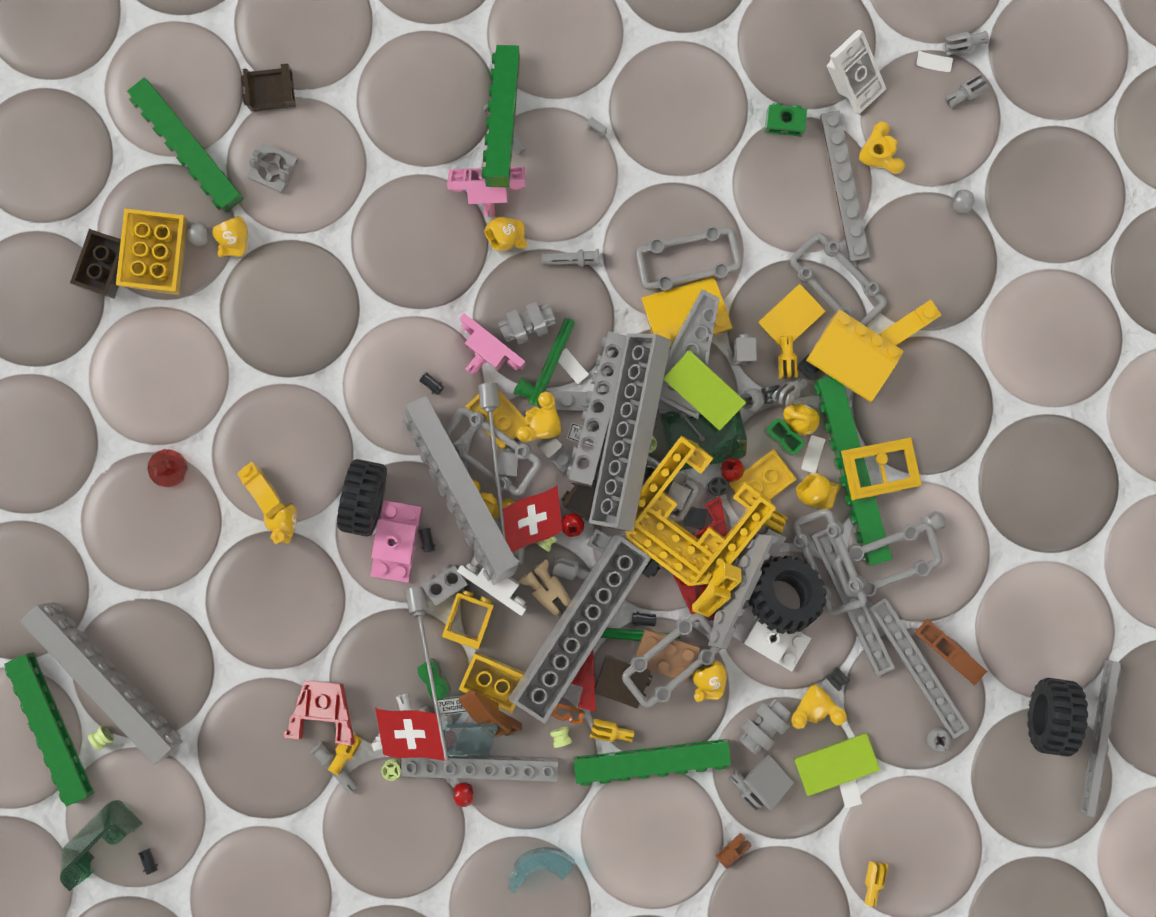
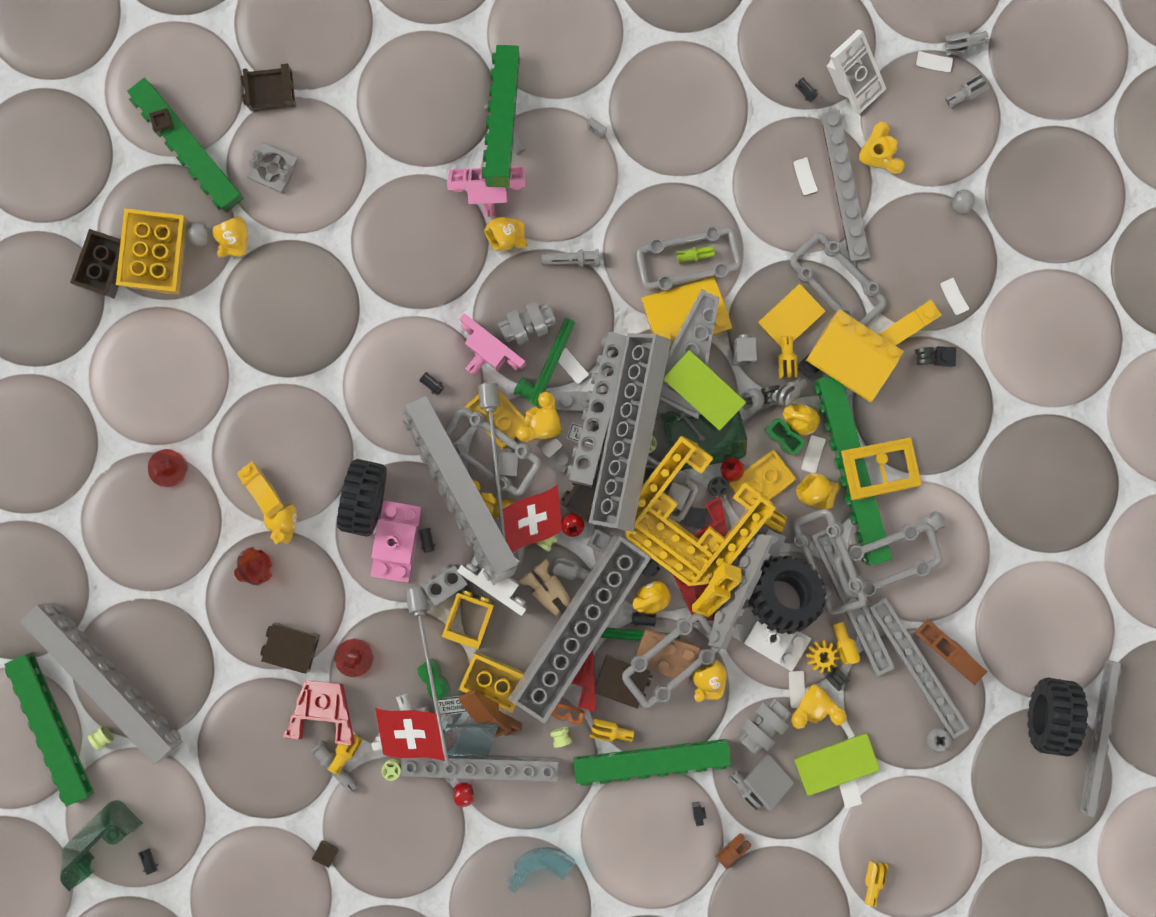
green brick [764,103,807,137] -> none
none -> dark brown tile [149,108,174,134]
none -> clear red tile [234,547,272,586]
none -> dark brown panel [260,622,320,674]
none -> dark brown tile [312,840,339,868]
none -> clear red tile [334,638,374,678]
none -> yellow piece [633,580,671,614]
none -> lime axle [676,246,715,264]
none -> black plate [692,802,706,826]
none -> white sticker [789,671,805,708]
none -> white sticker [793,157,818,195]
none -> black pin [795,77,819,102]
none -> yellow gear [806,640,840,673]
none -> yellow arm [832,622,860,665]
none -> pearl dark grey wheel [915,347,936,365]
none -> black plate [934,346,956,367]
none -> white sticker [940,278,969,315]

